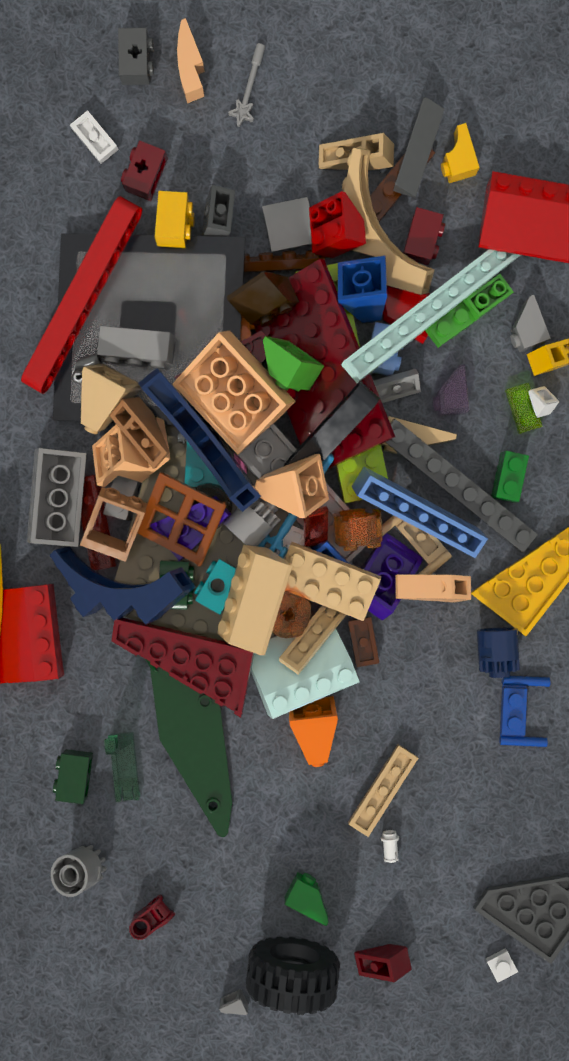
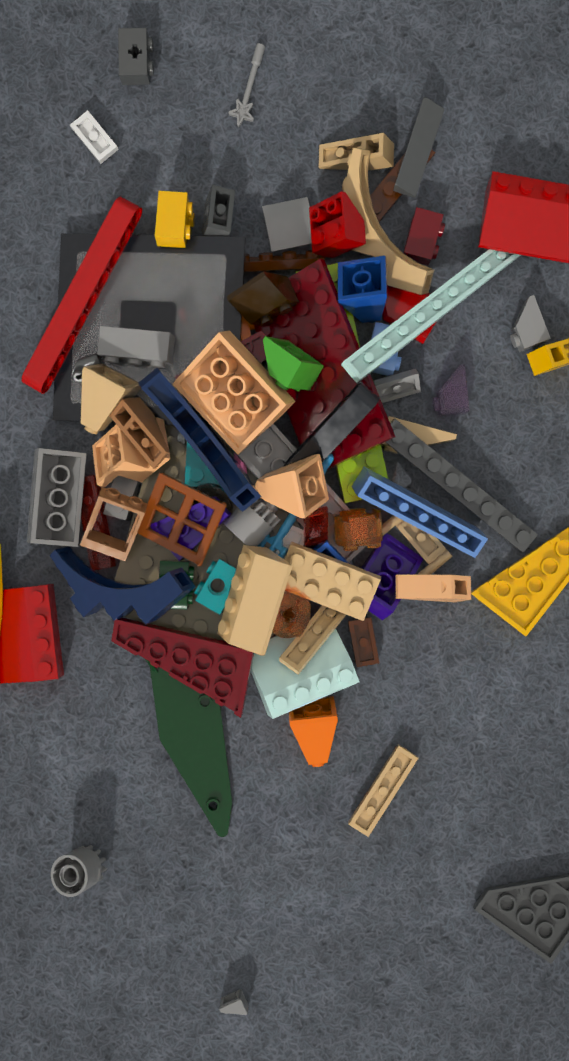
dark green brick [53,749,93,804] -> none
clear green hinge [104,732,140,802] -> none
dark red brick [121,140,168,201] -> none
dark red piece [129,894,175,940] -> none
light nougat slope [177,18,205,103] -> none
black tyre [246,937,340,1015] -> none
green slope [285,872,329,926] -> none
dark red slope [354,944,412,982] -> none
white pin [381,830,399,863] -> none
bright green slope [425,274,514,348] -> none
yellow arch [441,123,480,183] -> none
dark blue gear [477,627,520,678] -> none
white plate [485,948,518,982] -> none
green brick [491,451,529,503] -> none
blue plate [499,676,550,747] -> none
clear neon green plate [505,382,543,434] -> none
white slope [528,386,559,417] -> none

